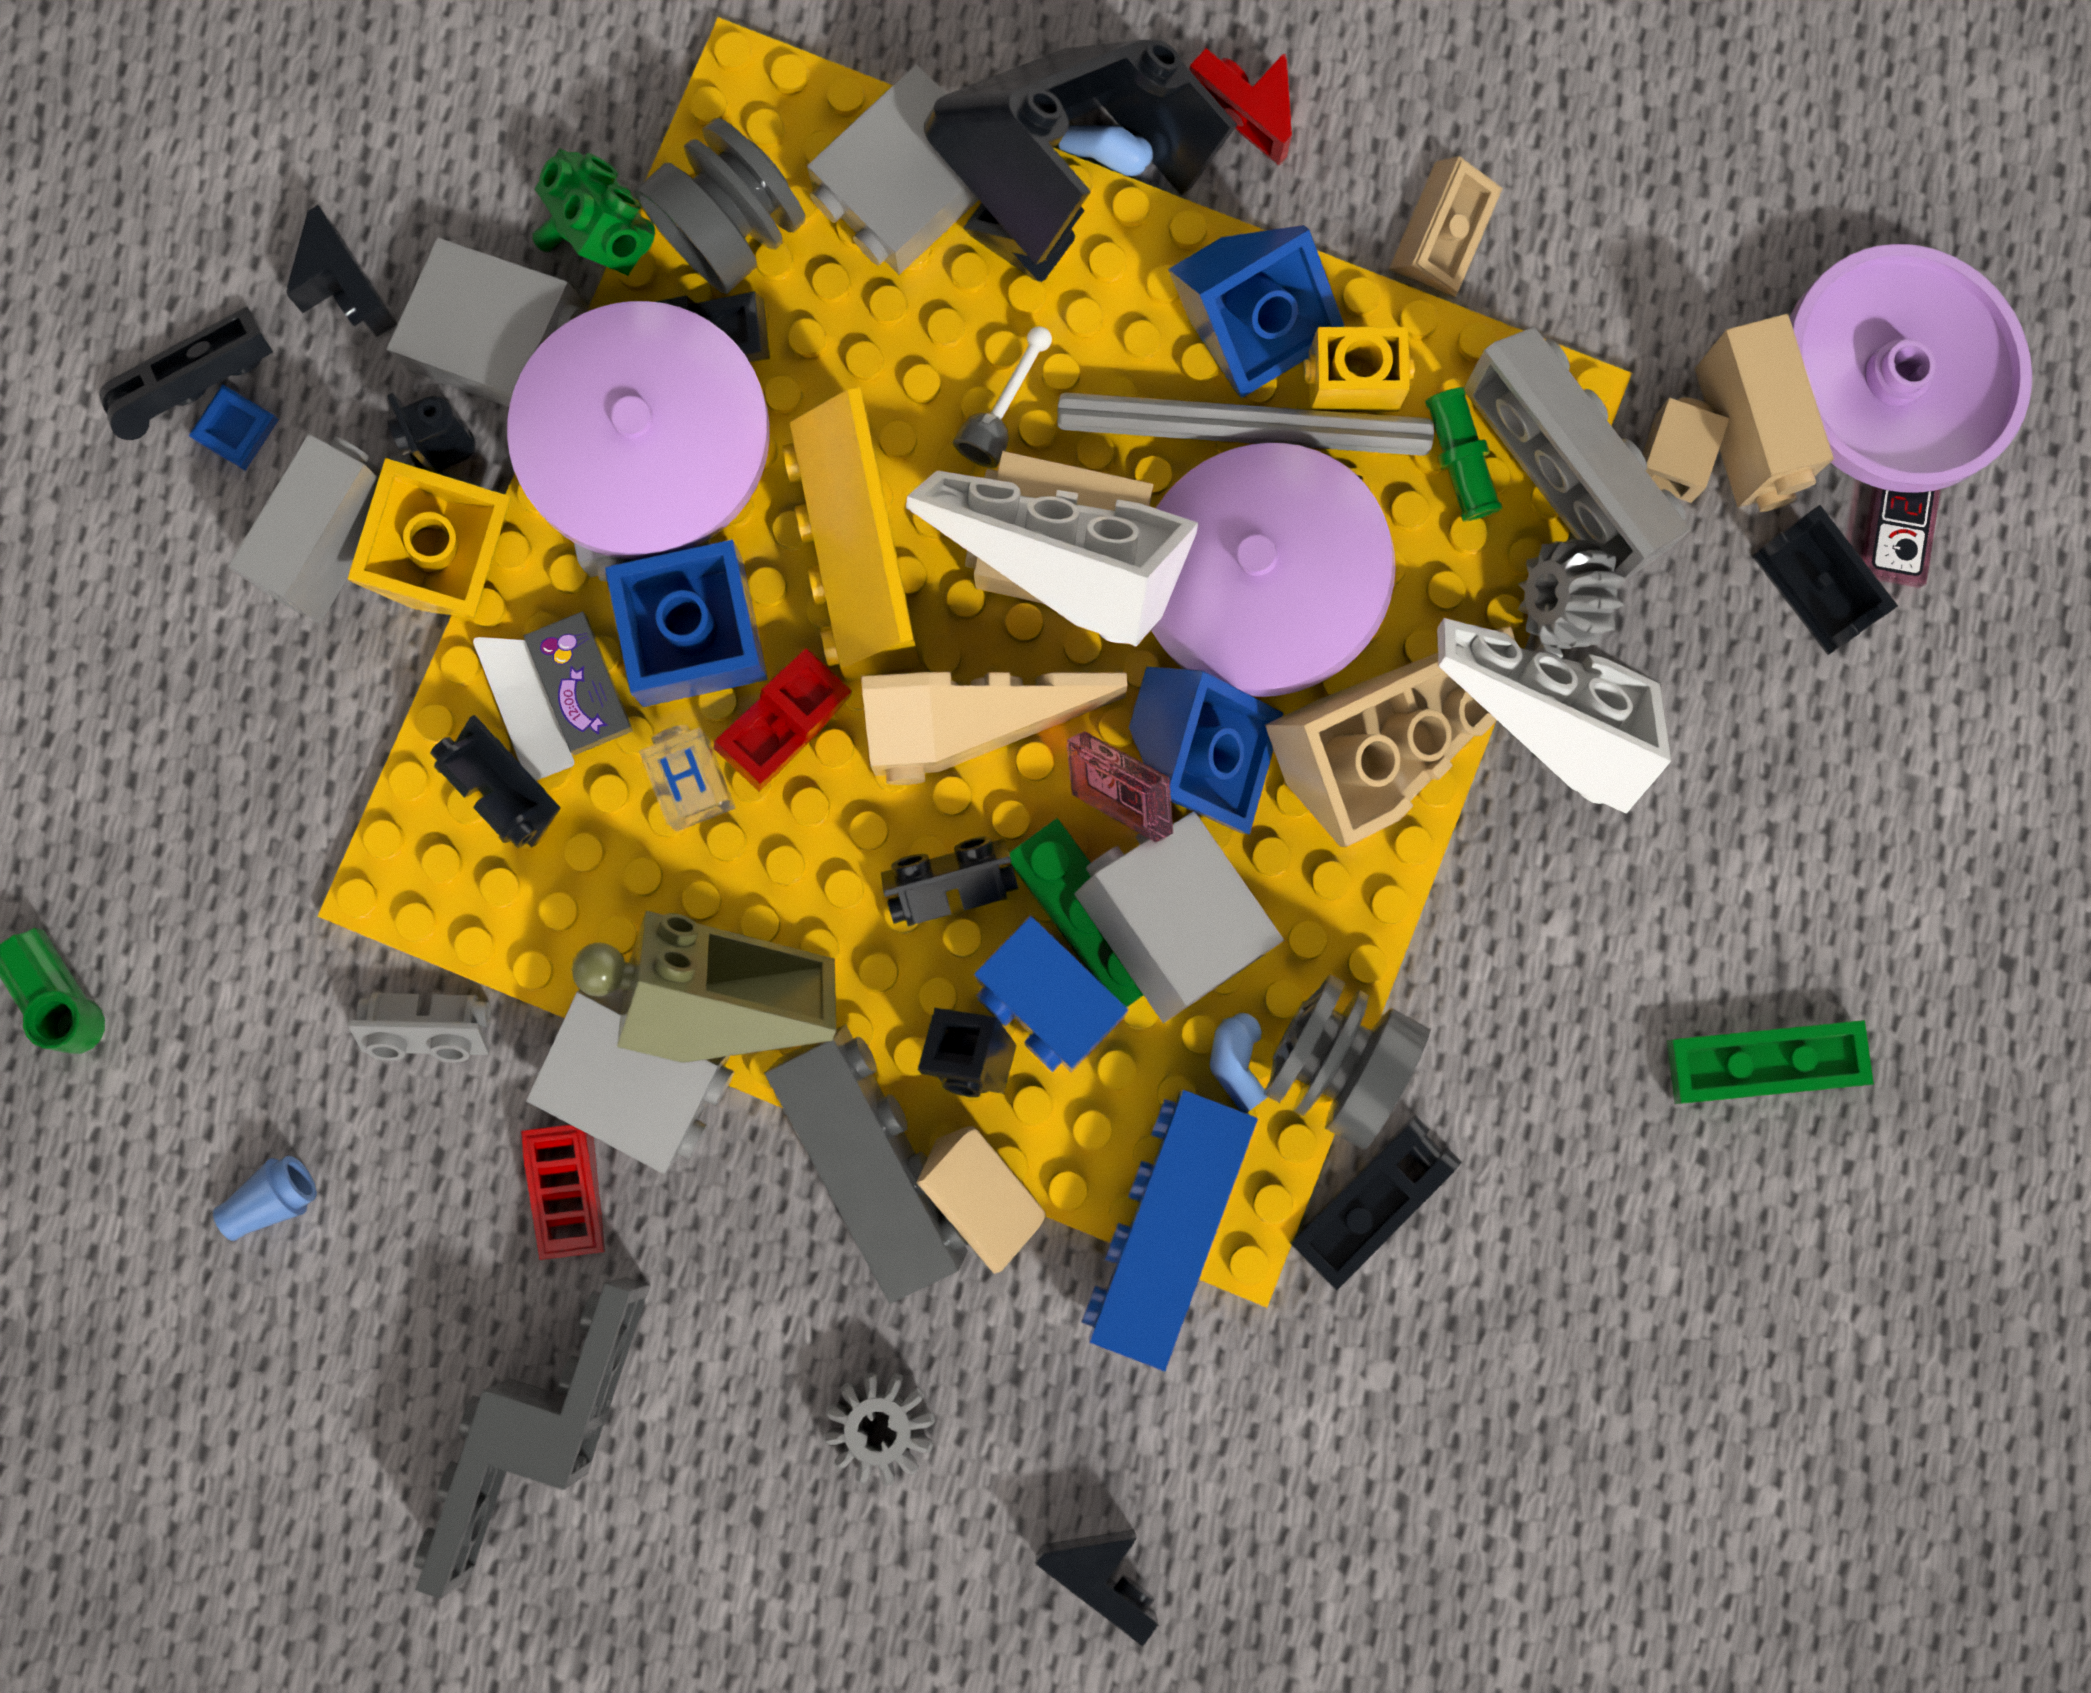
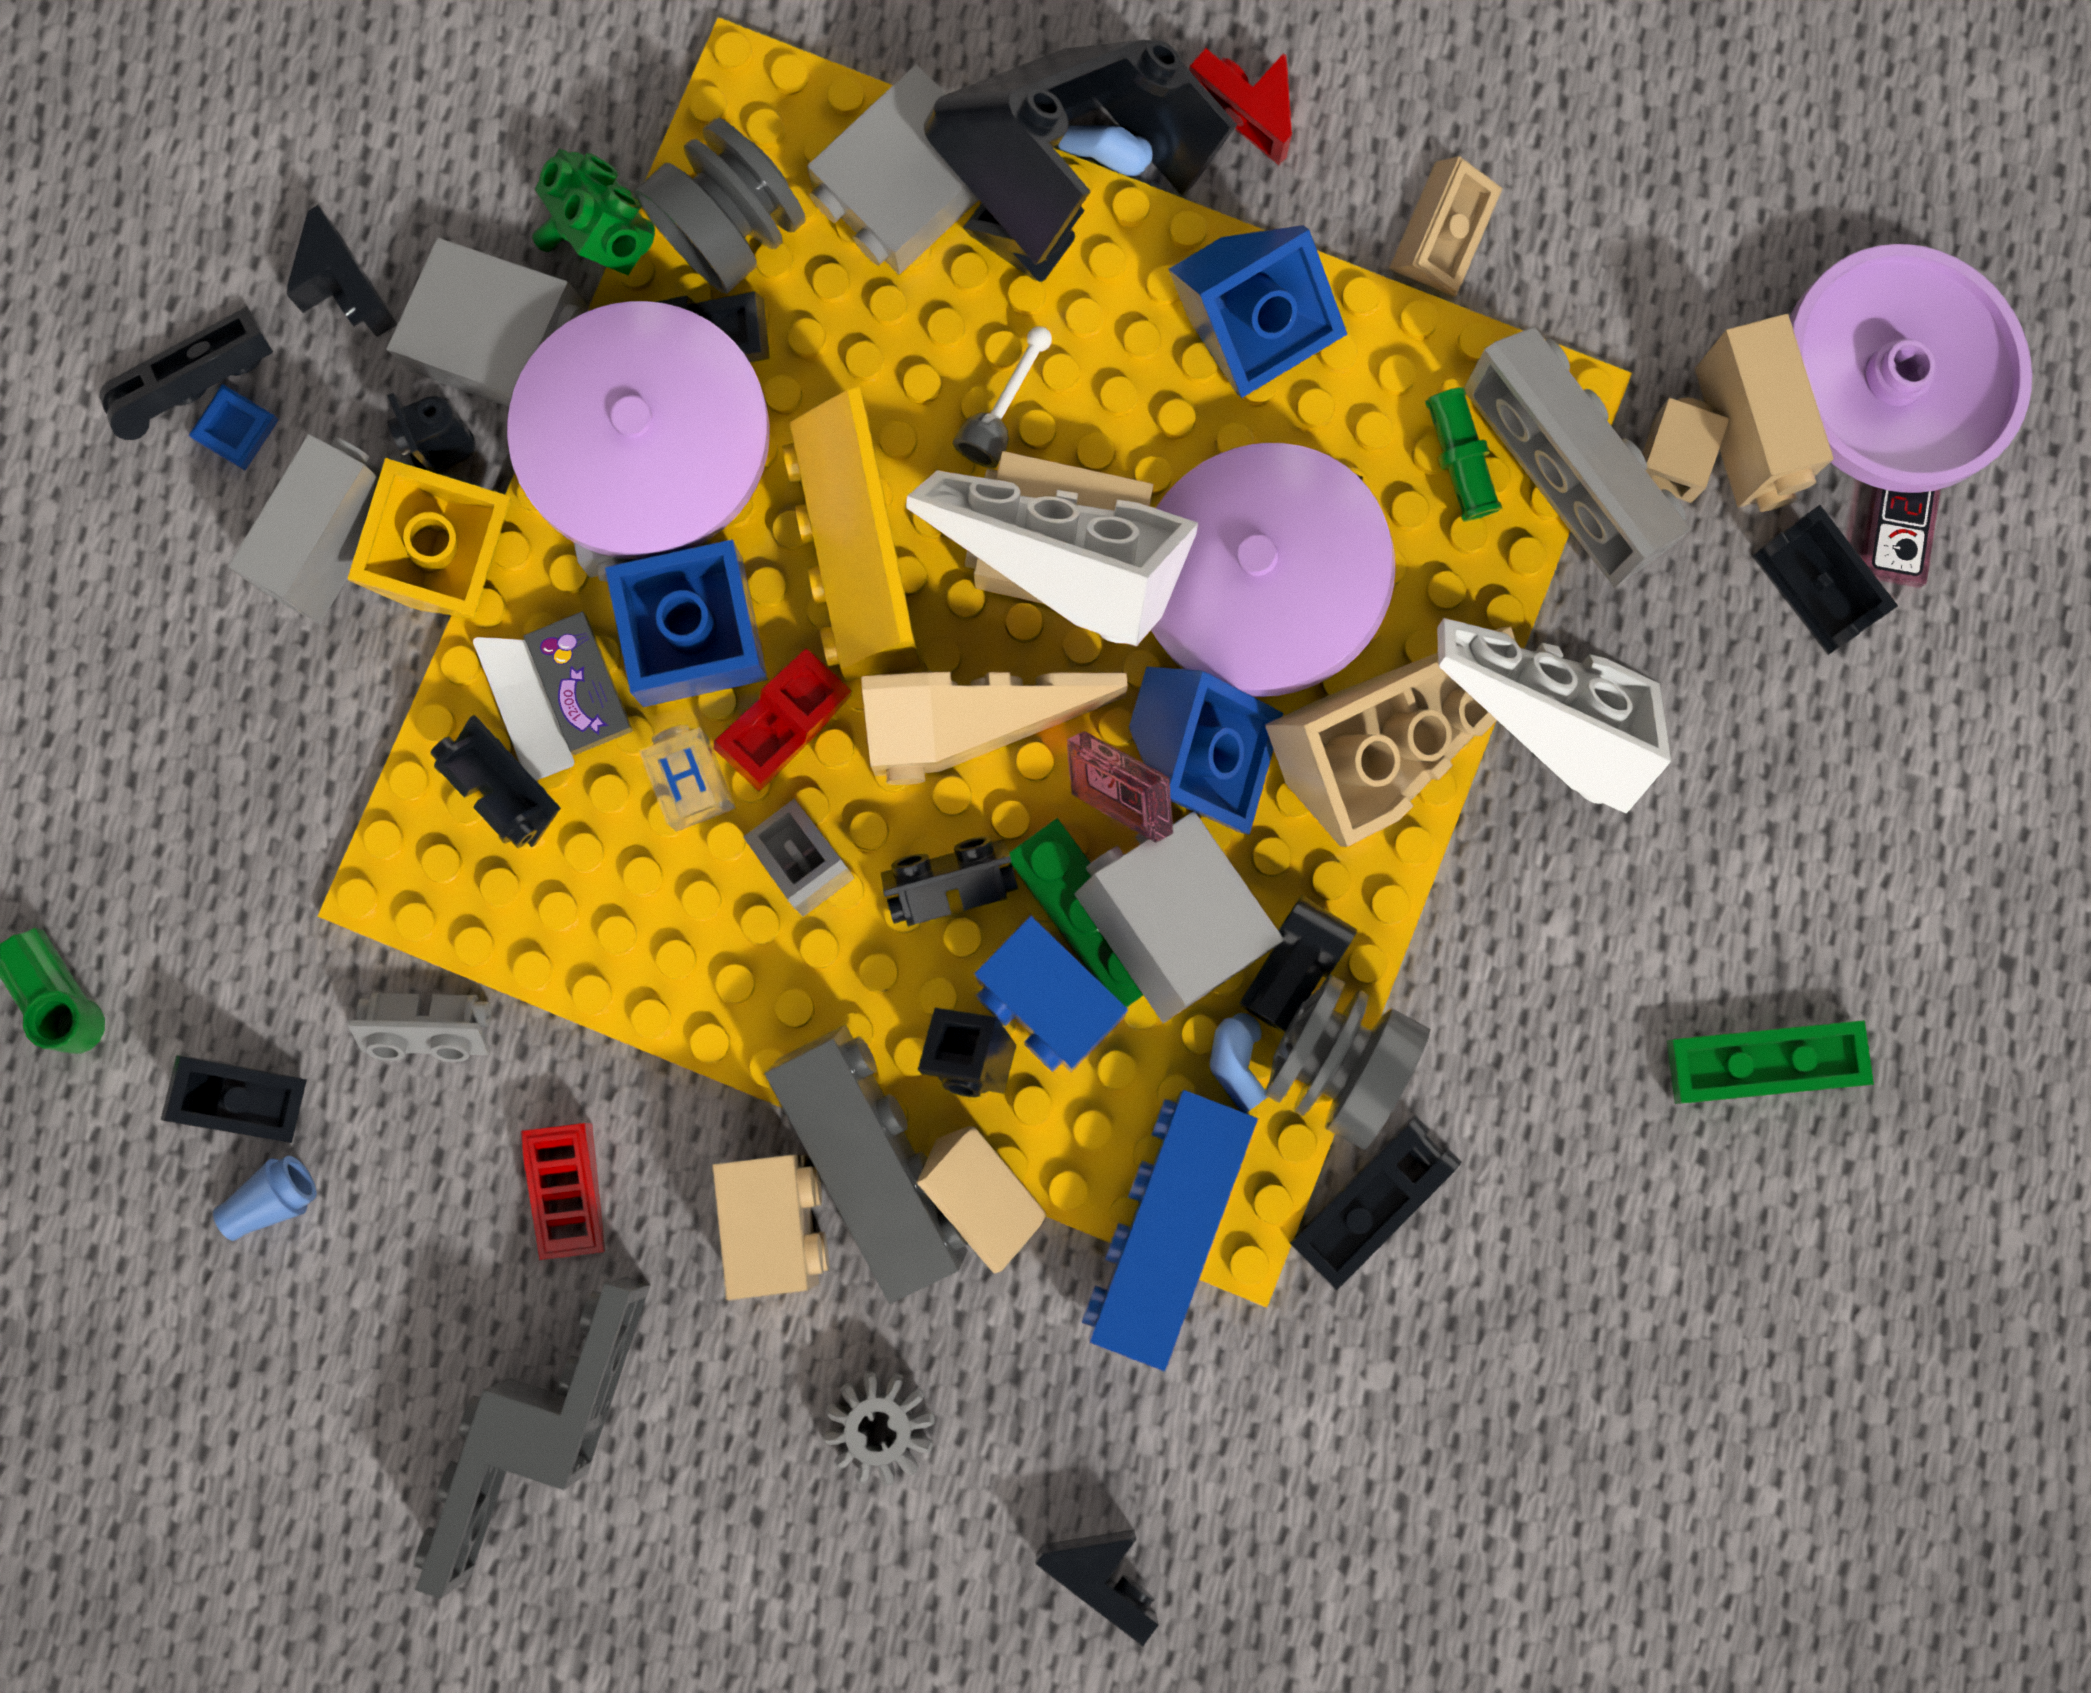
light grey brick [526,988,735,1175] -> none
olive slope [572,911,836,1063] -> none
light grey axle [1057,392,1434,456] -> none
yellow head [1304,327,1415,412] -> none
light grey gear [1517,539,1625,649] -> none
none -> black slope [160,1055,307,1143]
none -> tan brick [713,1155,829,1300]
none -> light grey slope [743,799,854,917]
none -> black piece [1238,895,1357,1033]

